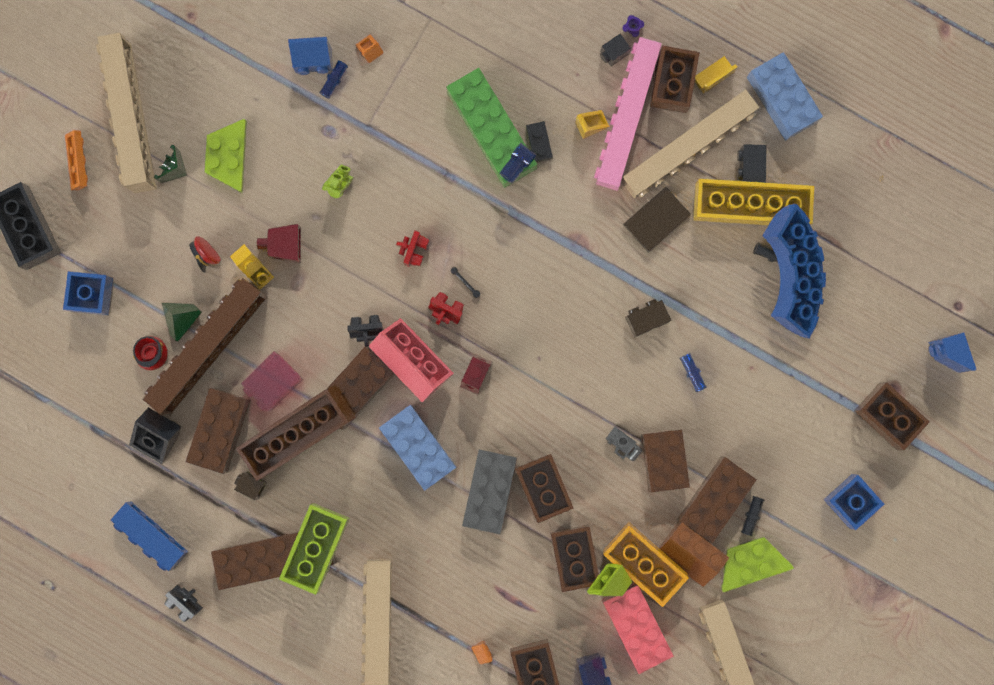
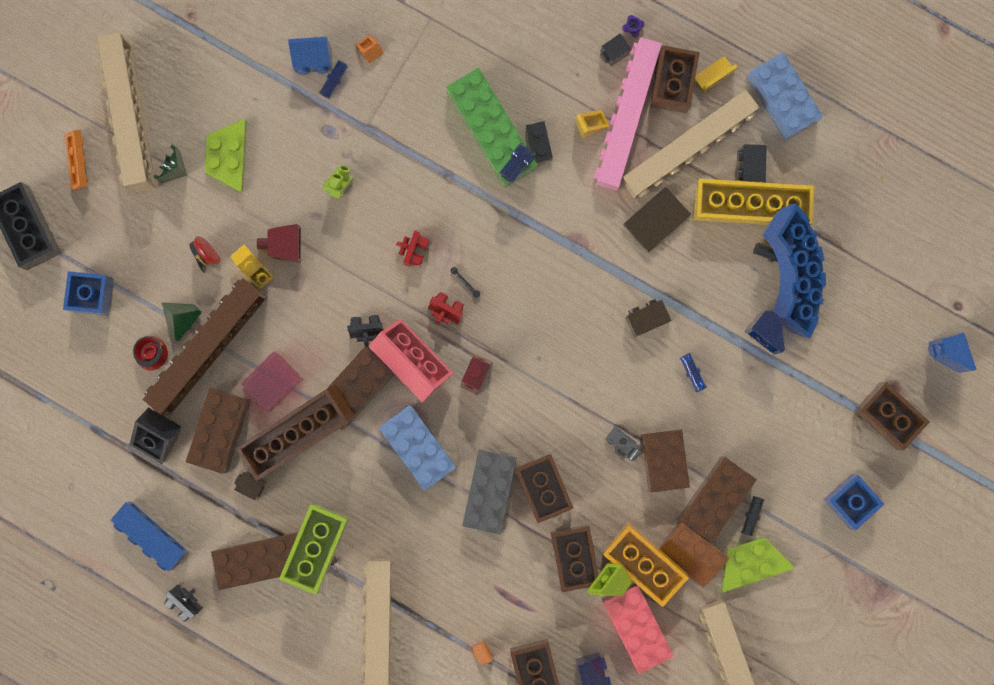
none -> clear blue slope [744,310,785,355]

